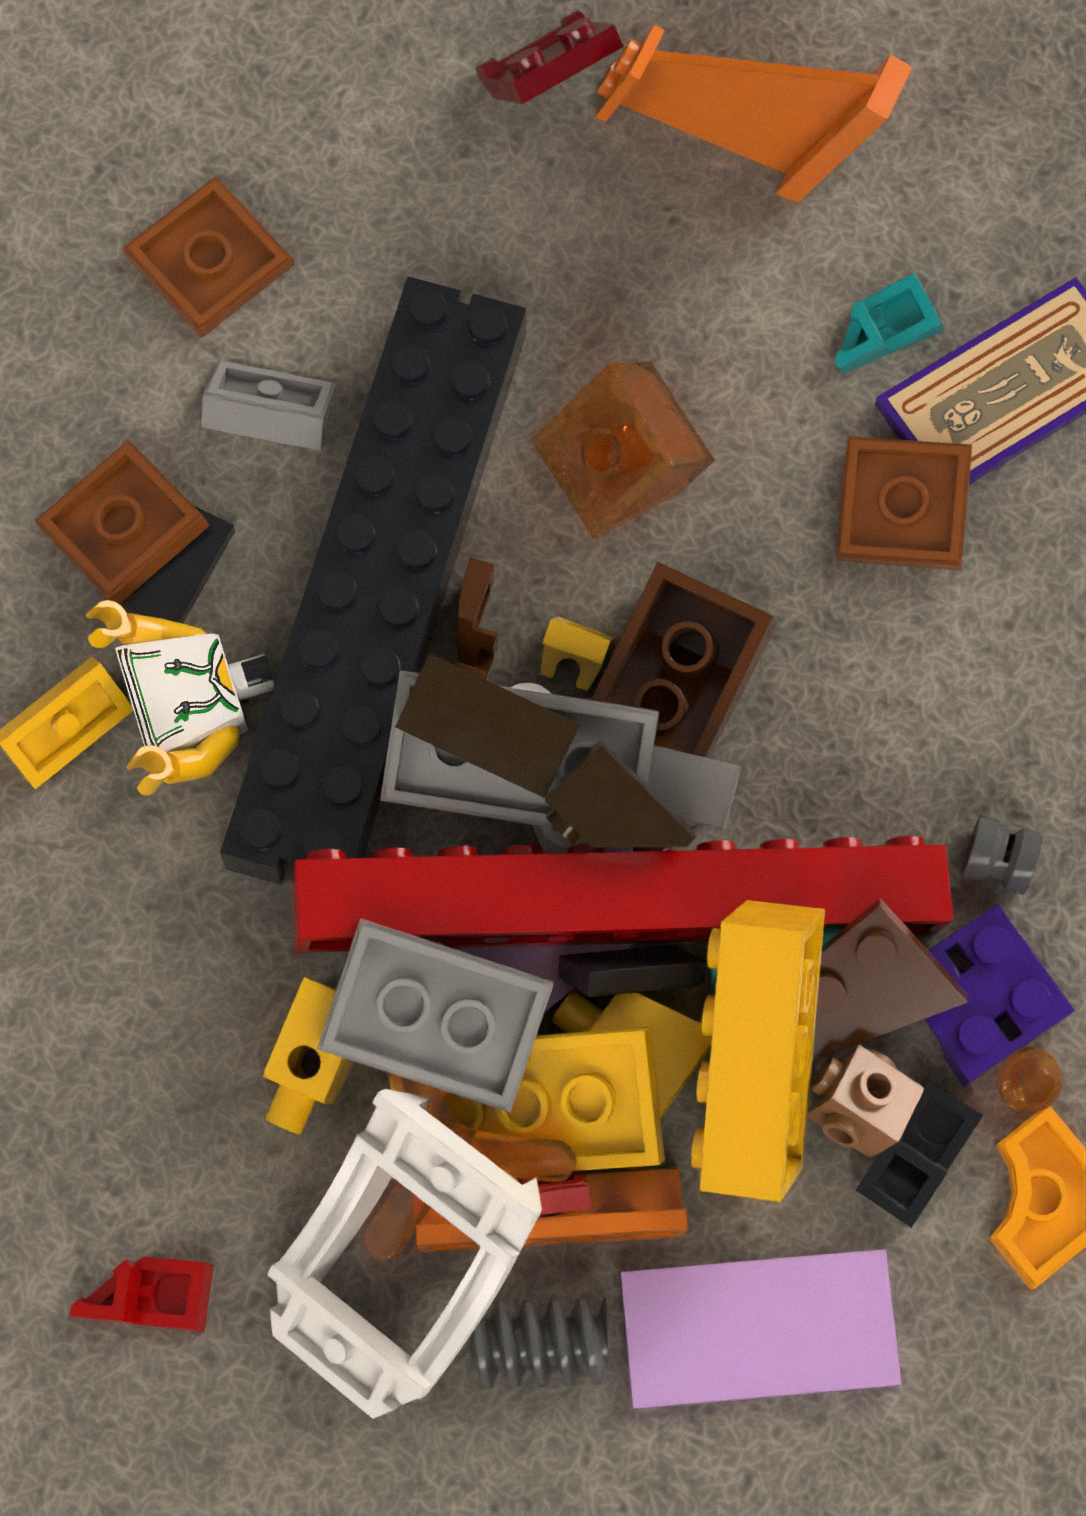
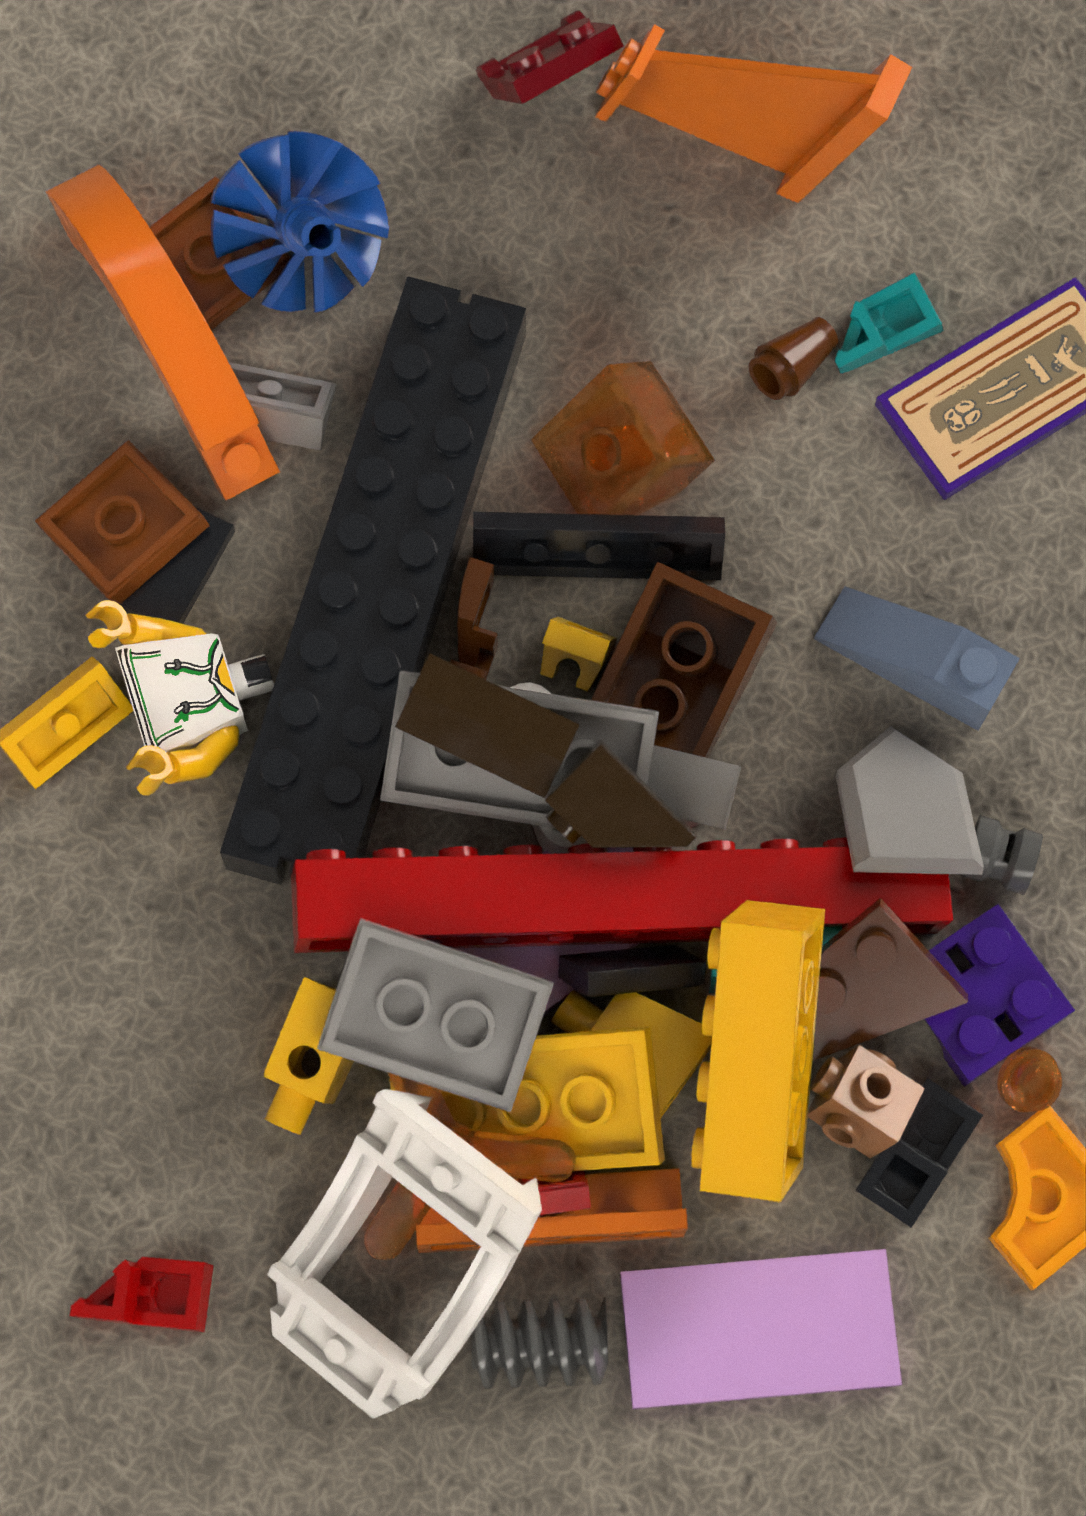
dark orange tile [836,437,972,571] -> none
none -> orange arch [46,165,280,501]
none -> blue piece [211,131,389,312]
none -> black plate [473,512,726,580]
none -> reddish brown cone [748,317,839,400]
none -> sand blue slope [814,586,1020,731]
none -> light grey tile [836,726,984,875]

